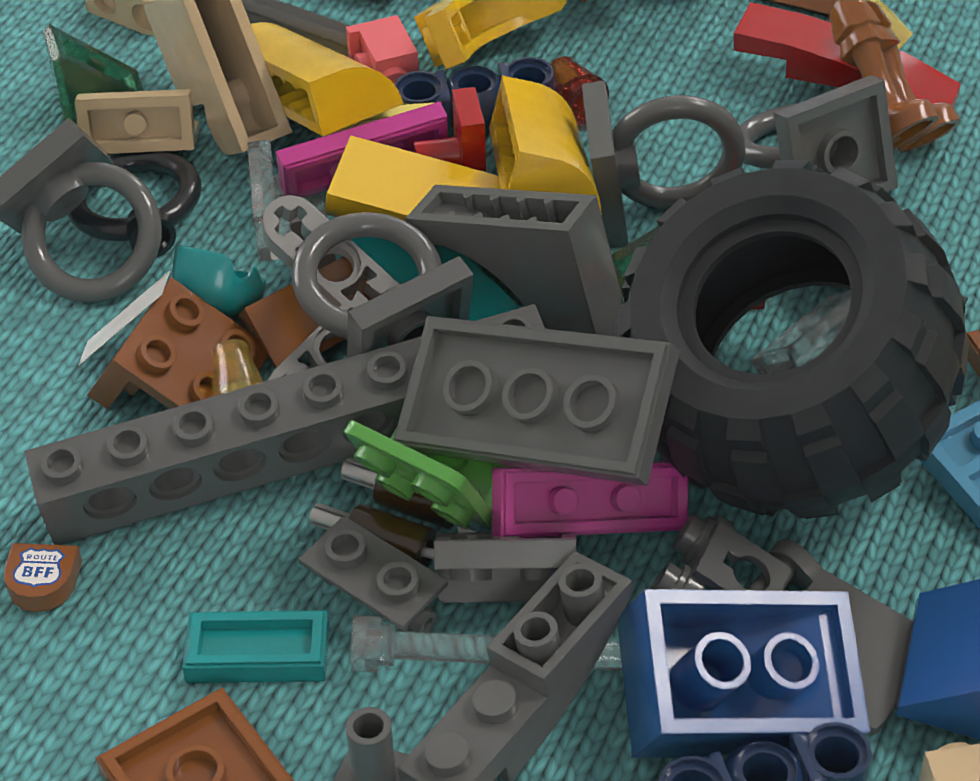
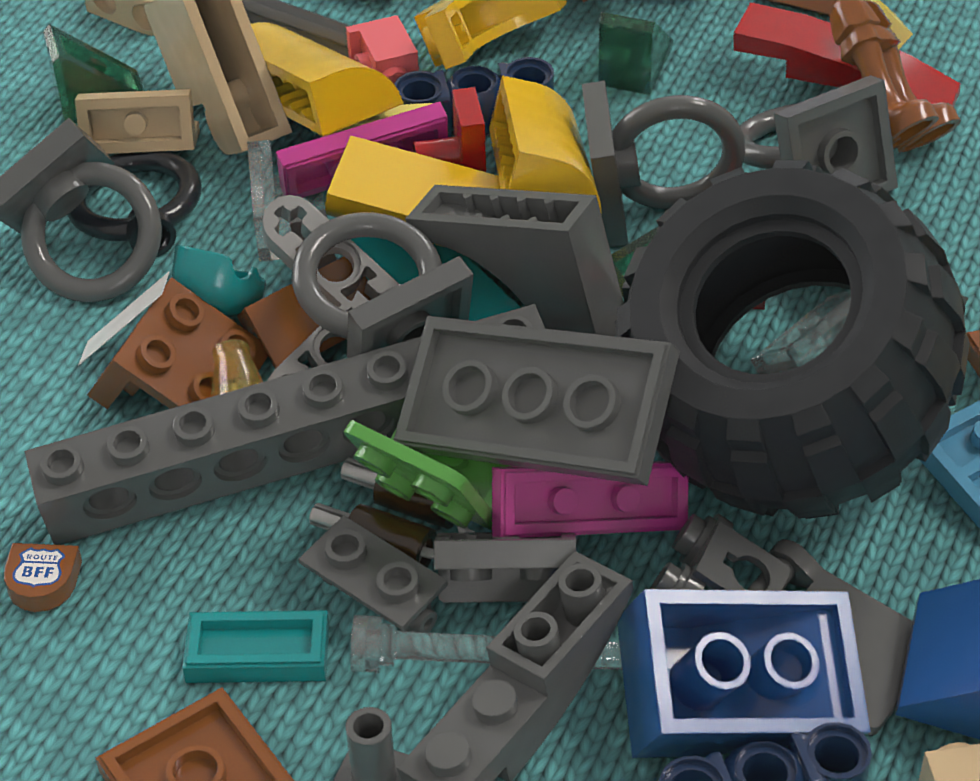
clear red cone [551,56,609,125] -> none
none -> clear green slope [598,12,674,95]

